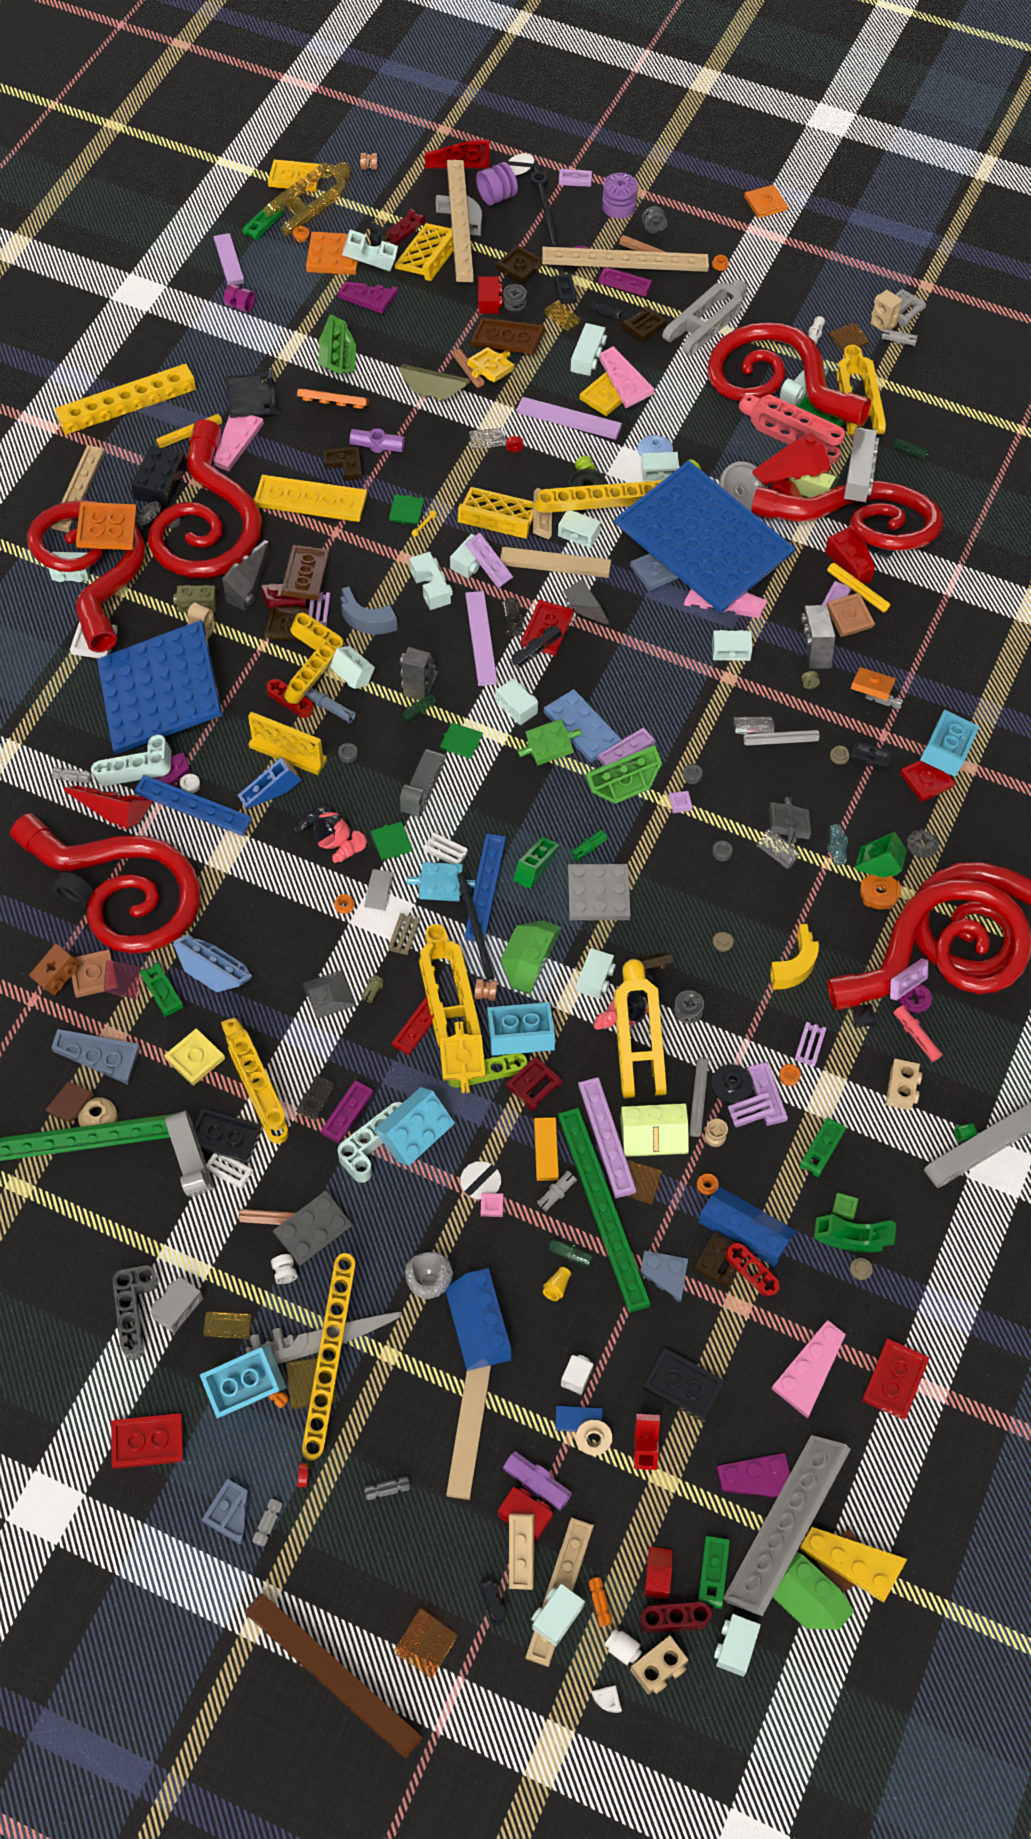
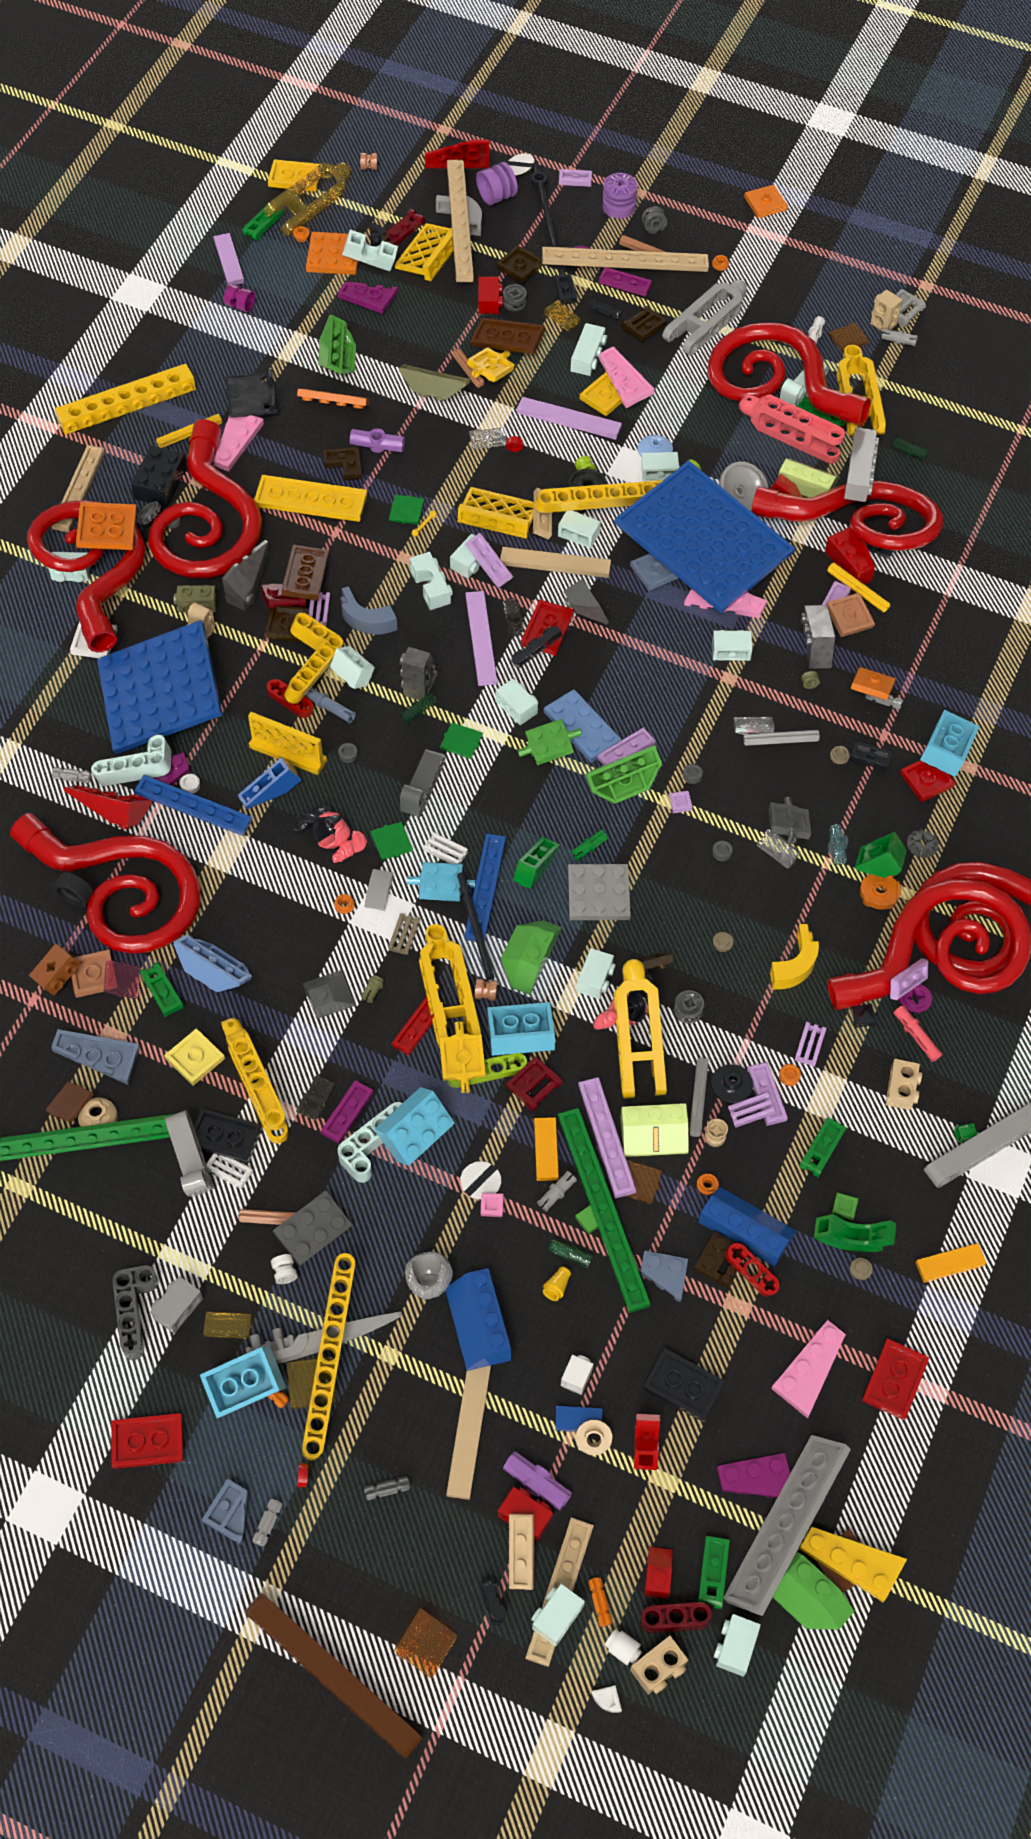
red wedge [752,433,831,484] -> none
none -> bright green tile [575,1206,598,1234]
none -> light orange tile [916,1243,987,1283]

